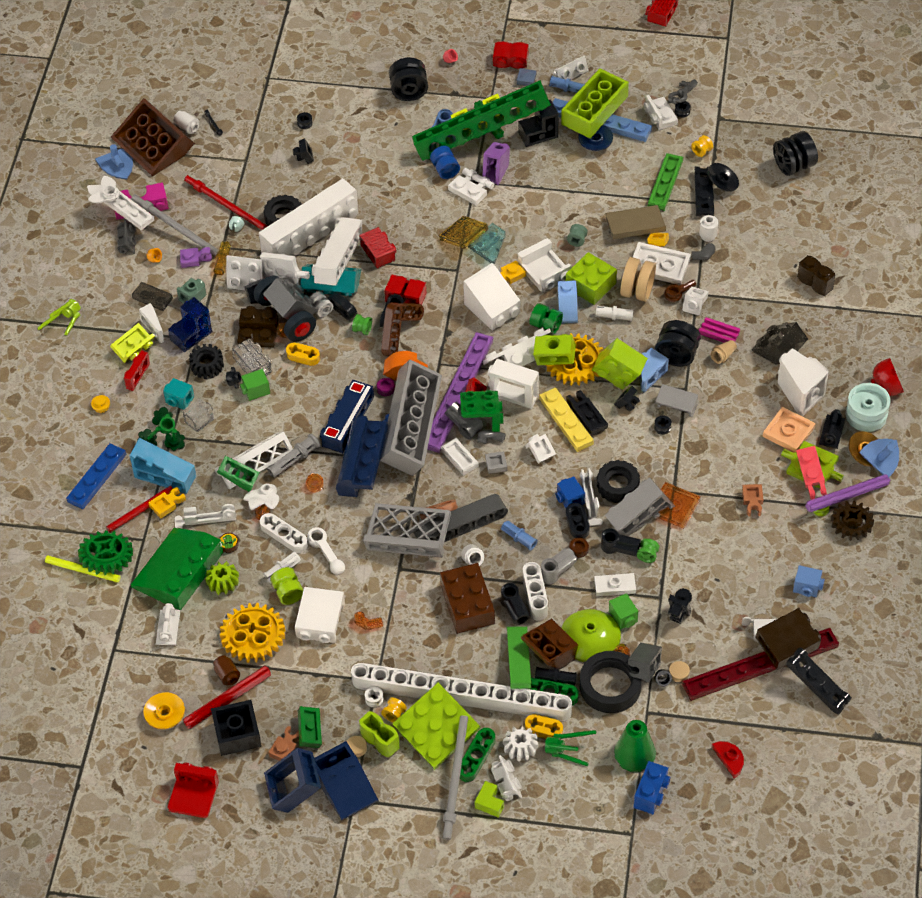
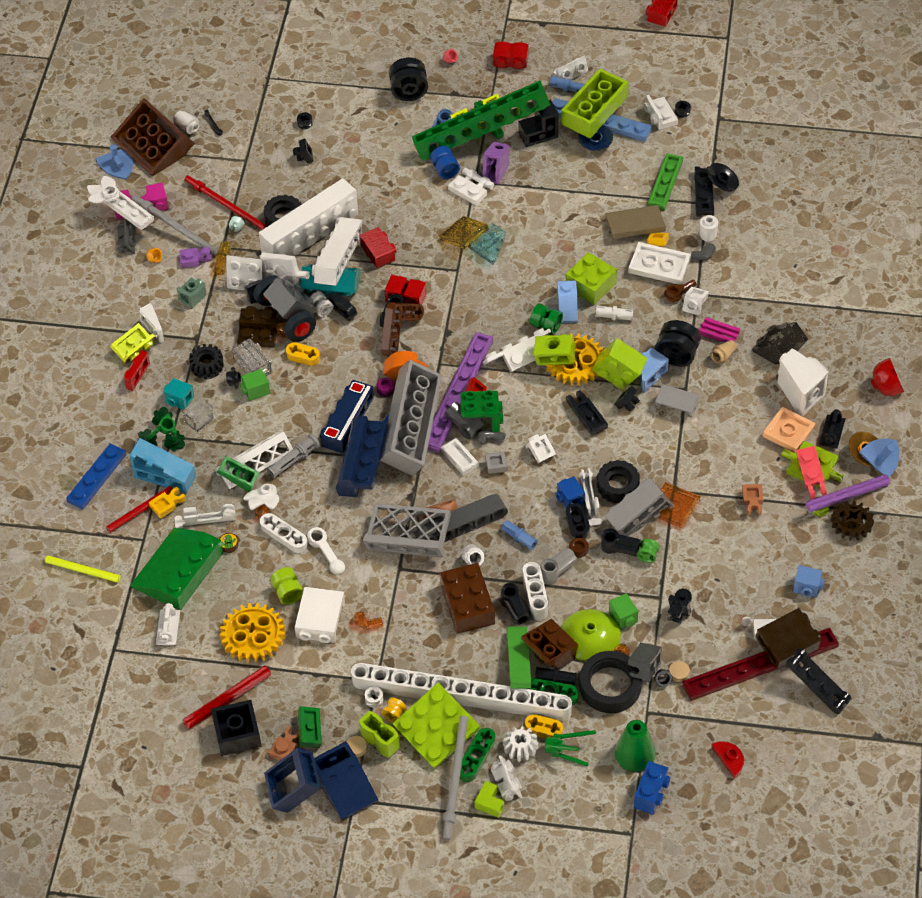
lime plant [37,299,81,336] -> none
green gear [78,530,133,575] -> none
yellow plate [91,395,110,413] -> none
clear smoke plate [132,282,173,311] -> none
yellow dish [143,692,185,729] -> none
clear blue brick [168,297,212,353] -> none
red bracket [168,763,219,818] -> none
lime gear [205,561,239,595] -> none
reddish brown brick [213,655,240,686] -> none
white axle [263,552,301,584] -> none
clear orange bush [306,474,324,493] -> none
bright green wheel [352,314,373,335] -> none
white slope [463,263,520,331] -> none
white window [488,359,539,409] -> none
yellow plate [500,261,526,284] -> none
sand blue tile [517,68,537,86] -> none
white panel [517,238,572,293] -> none
light yellow plate [539,387,594,452] -> none
sand green wheel [567,224,588,247] -> none
white plate [594,573,636,597] -> none
tan wheel [620,257,656,302] -> none
black bush [654,415,672,435] -> none
dark grey piece [668,79,698,104] -> none
yellow wheel [691,135,713,157] -> none
black wheel [773,131,818,176] -> none
dark brown brick [797,255,836,296] -> none
light aqua wheel [845,383,891,432] -> none

